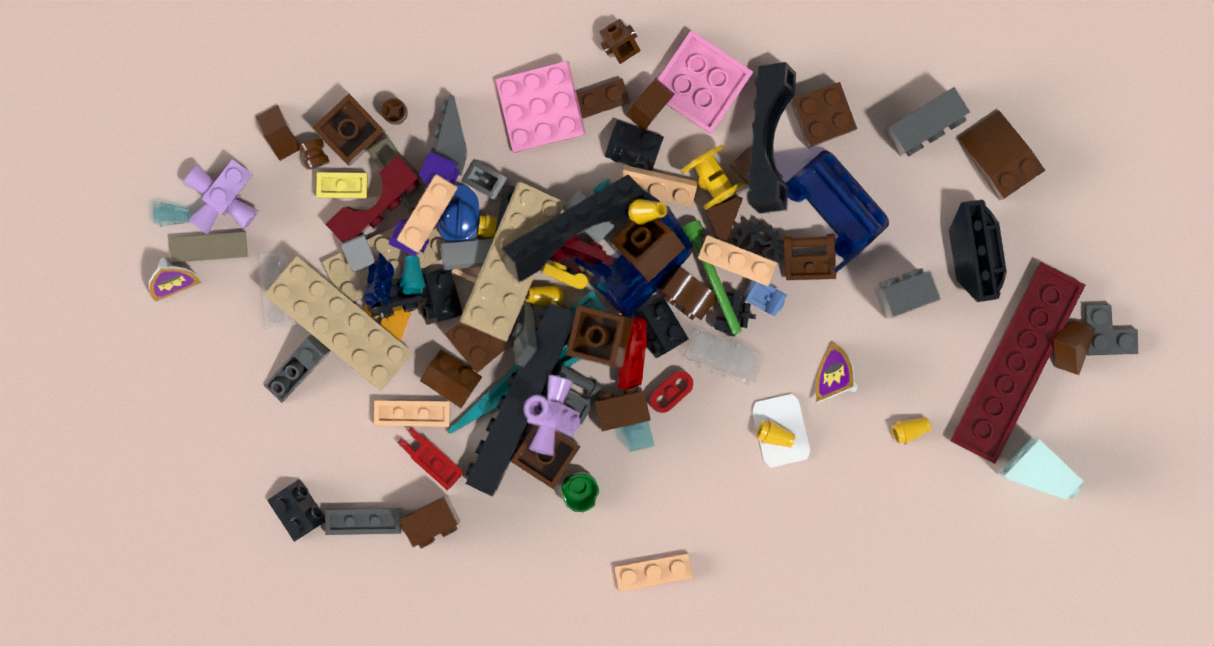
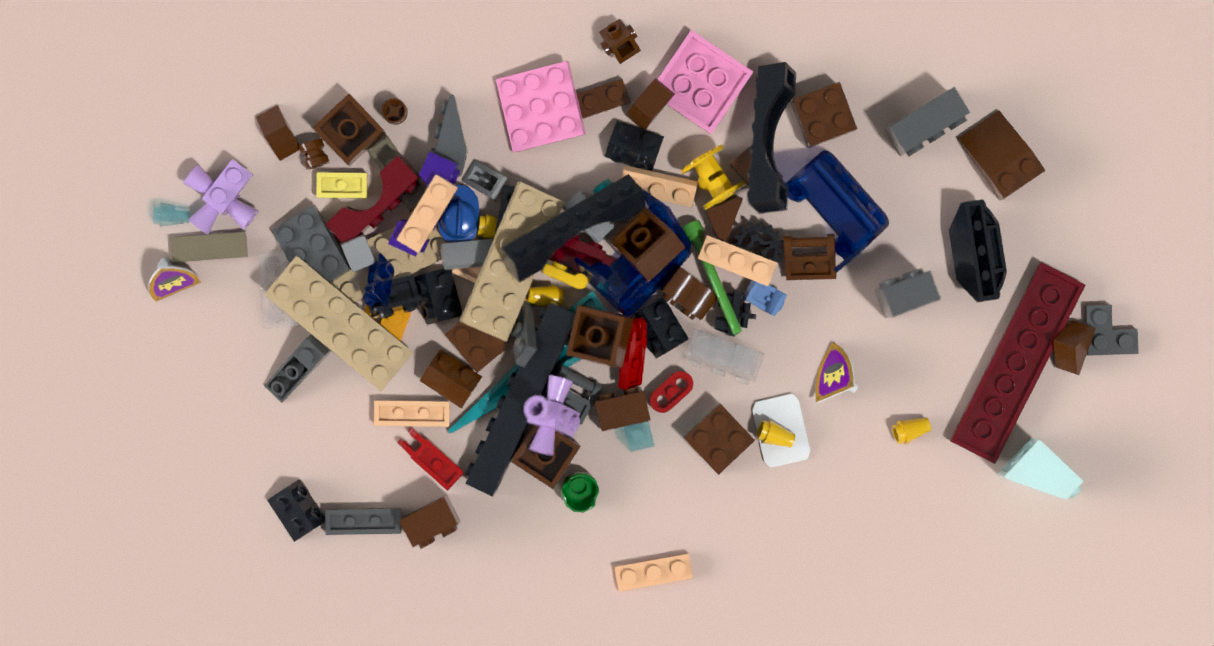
teal cone [400,256,425,295] -> none
yellow cone [628,199,667,224] -> none
none -> dark grey plate [272,205,351,283]
none -> reddish brown brick [683,403,755,475]

